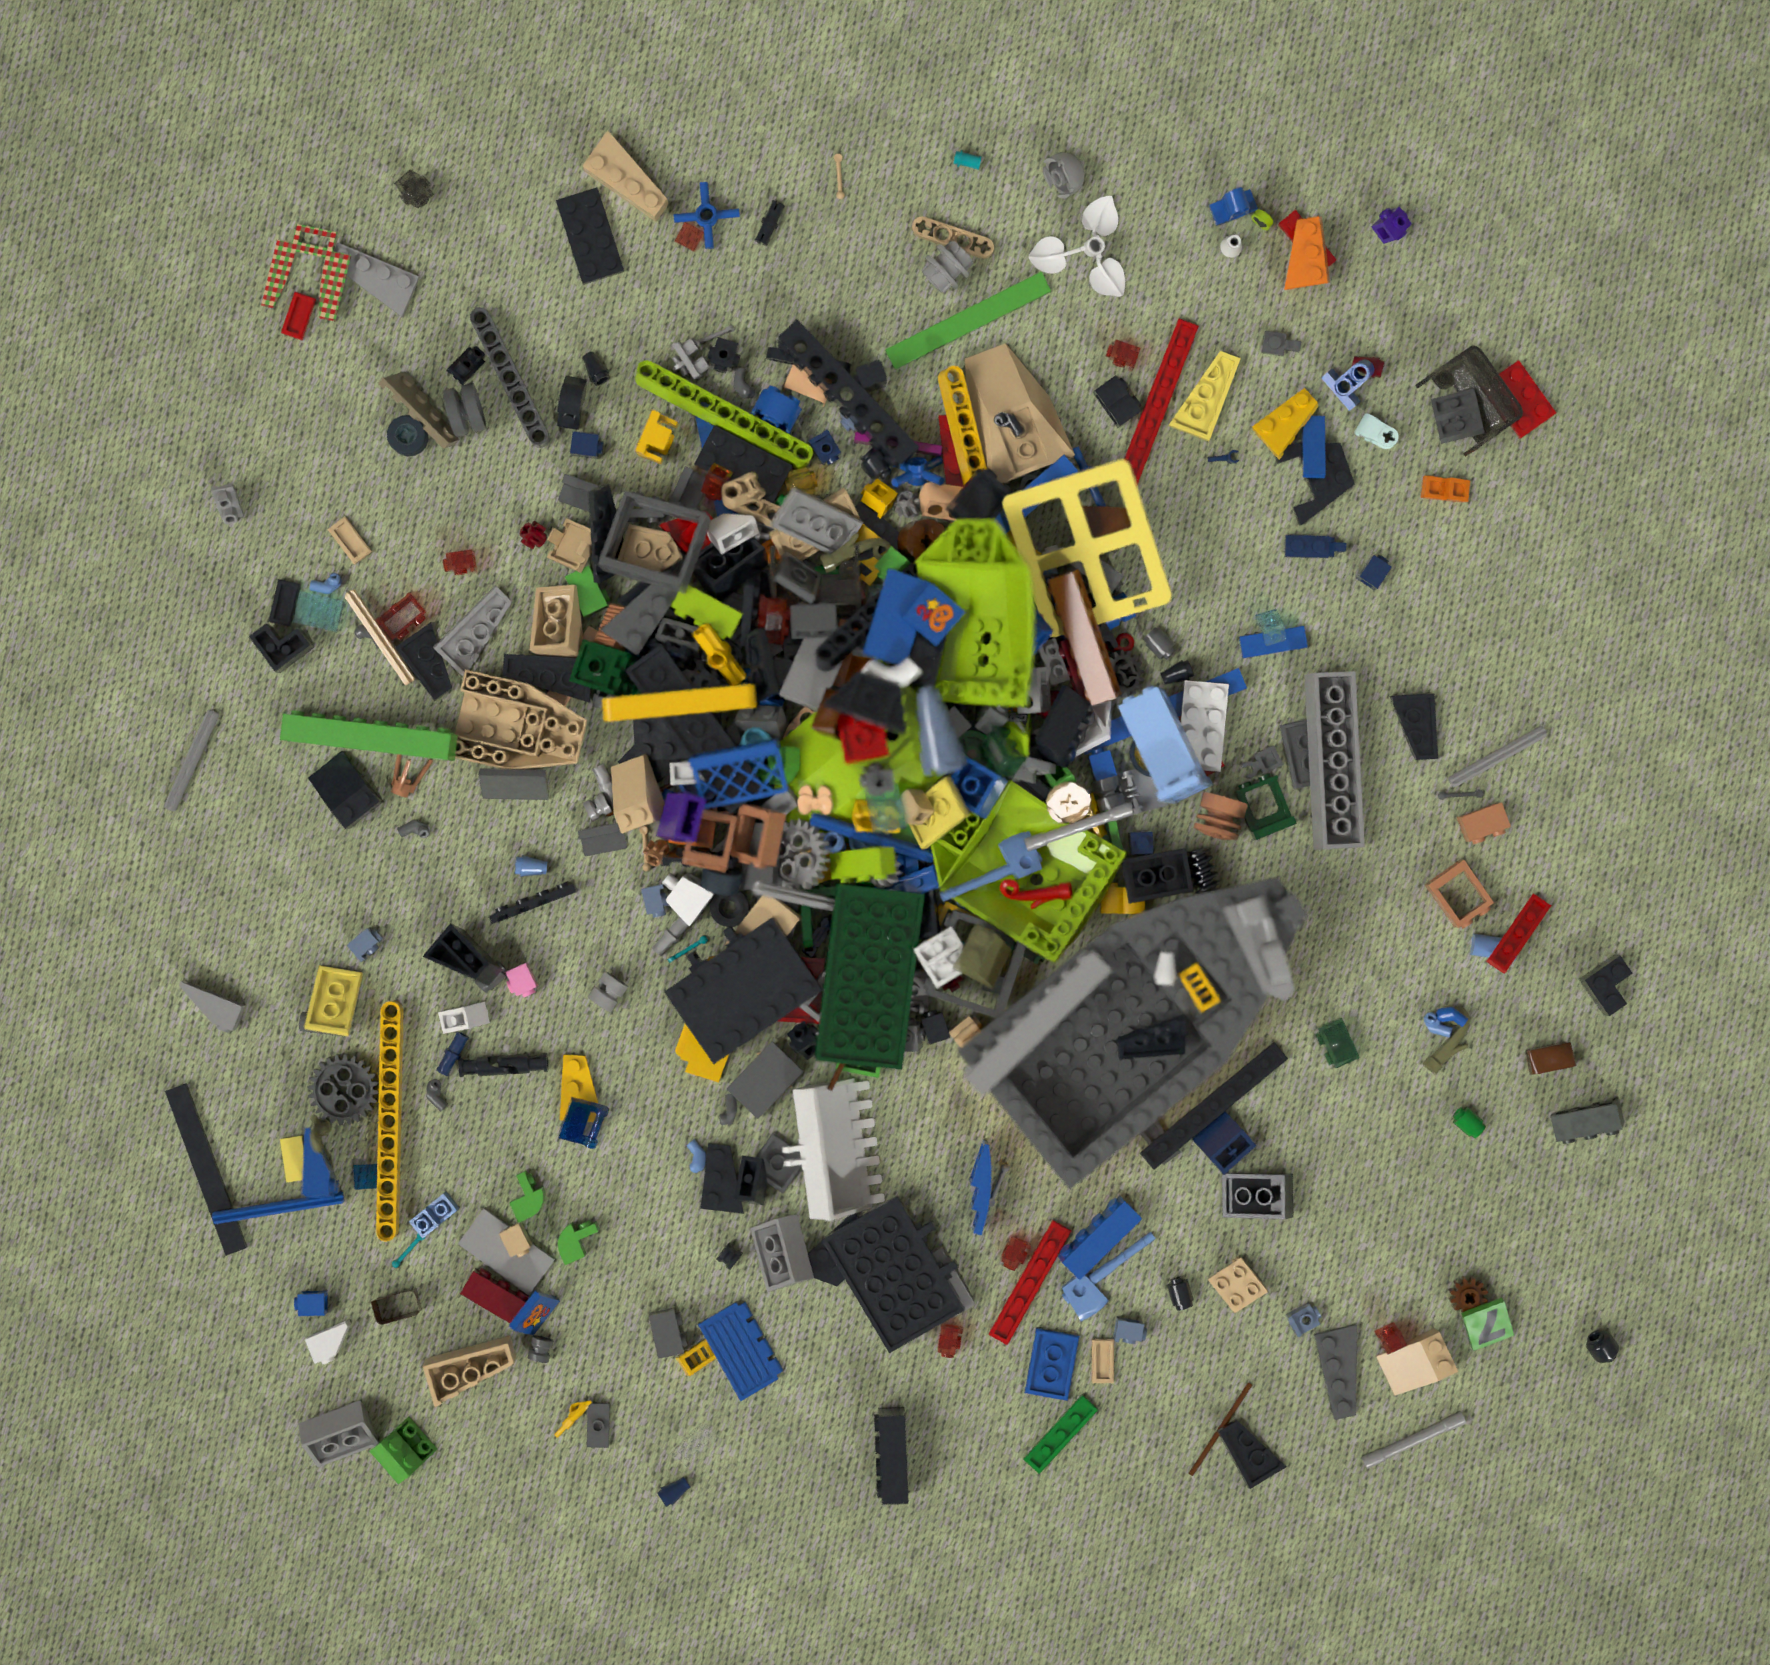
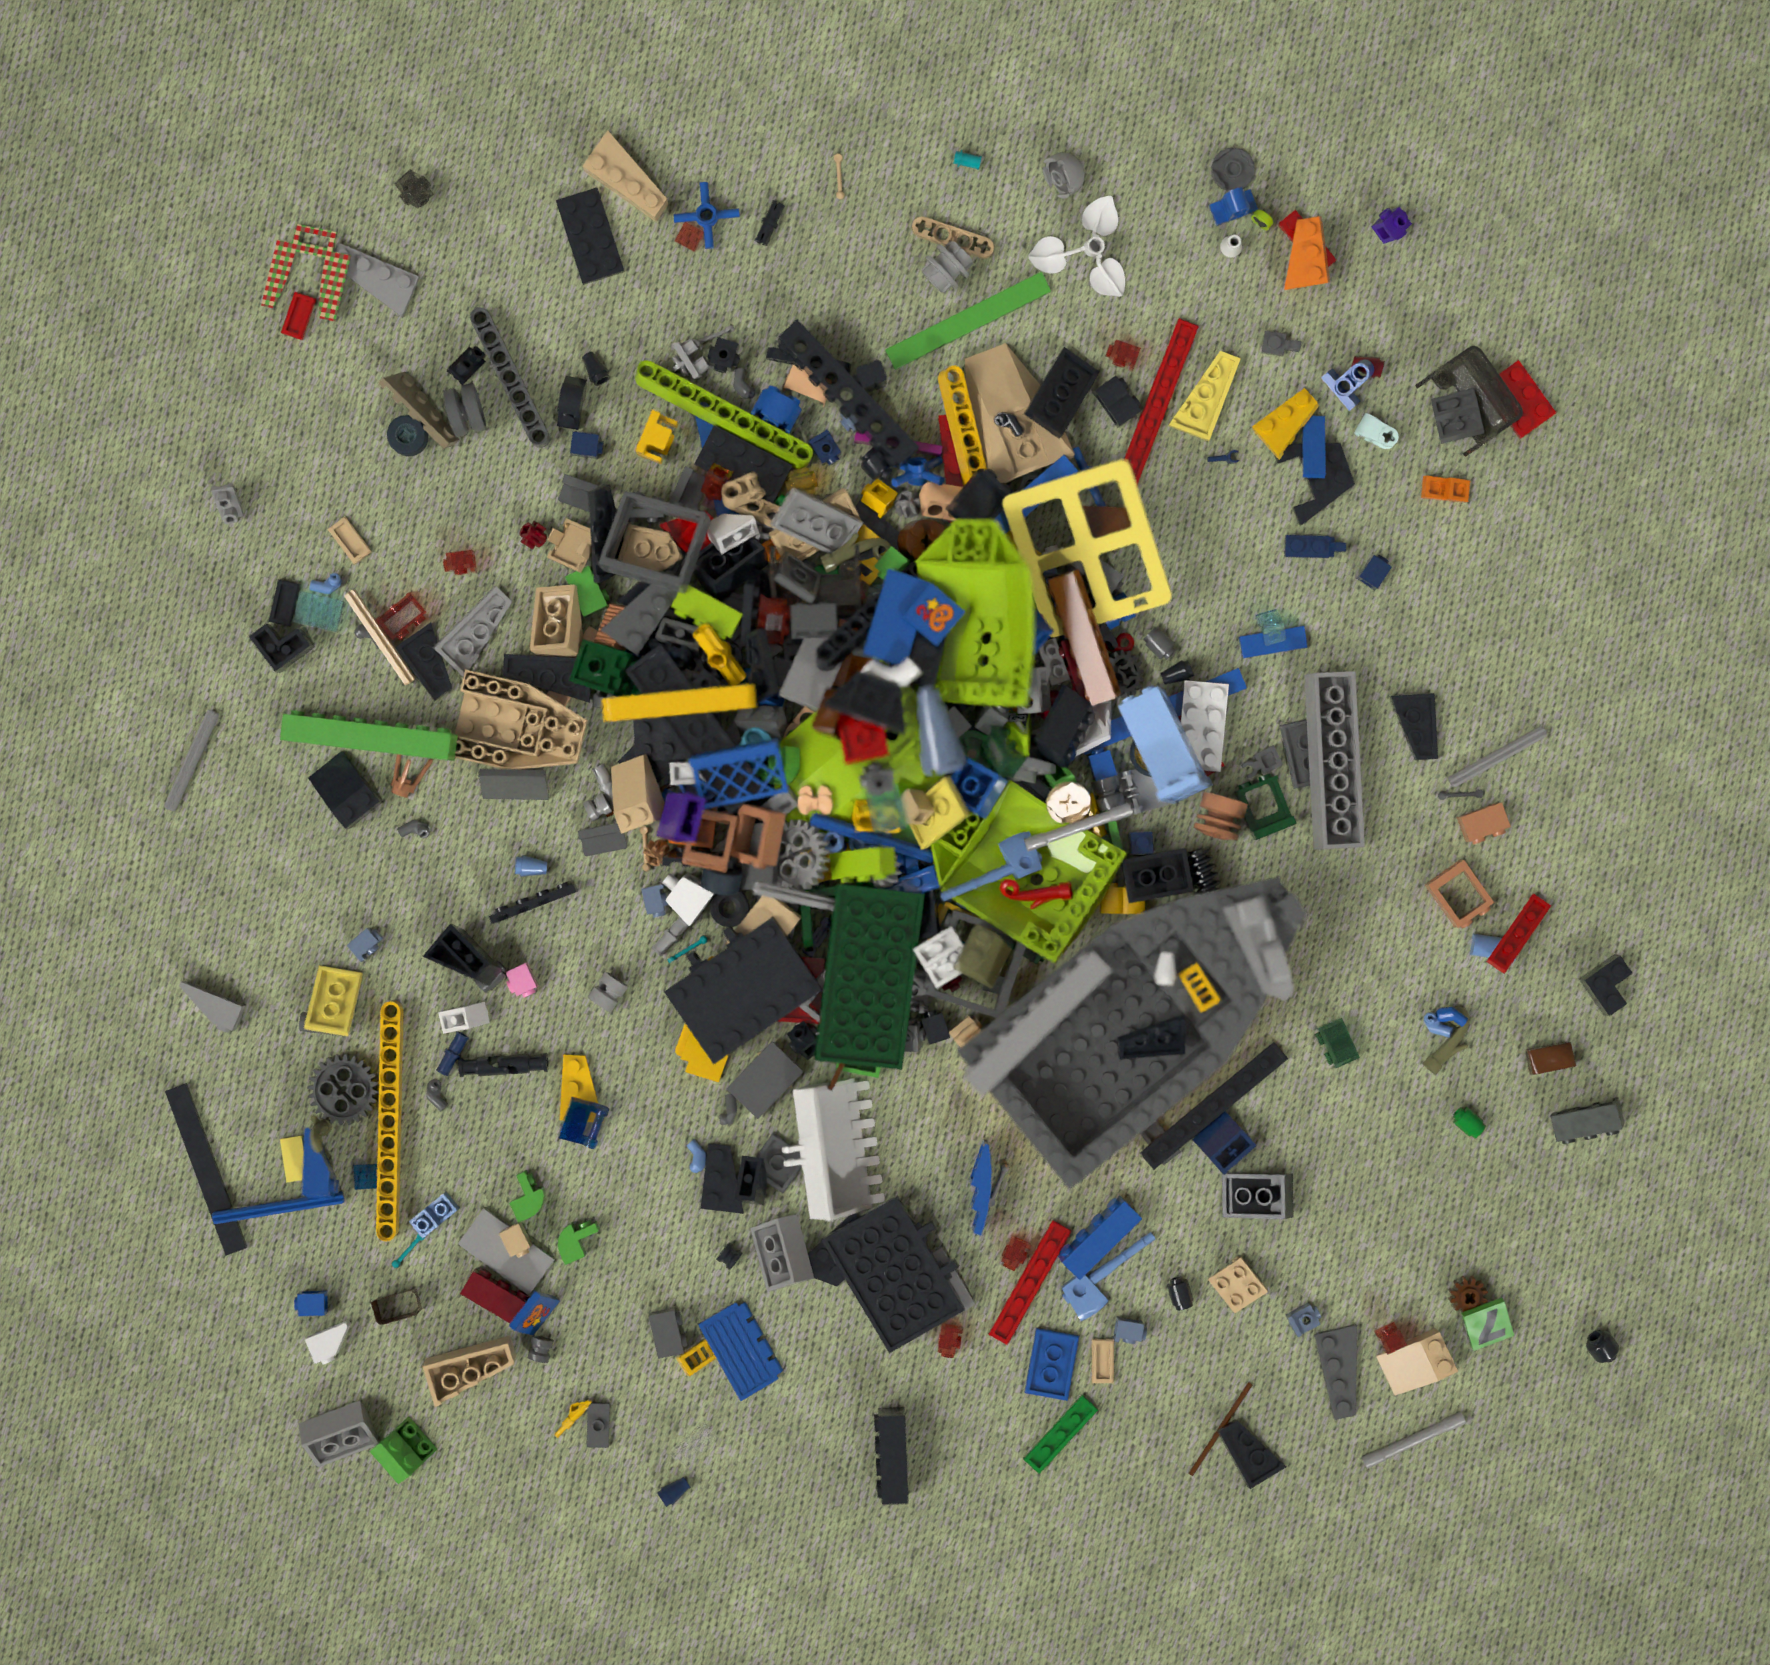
none -> black plate [1023,347,1100,439]
none -> dark grey tile [1211,147,1255,191]

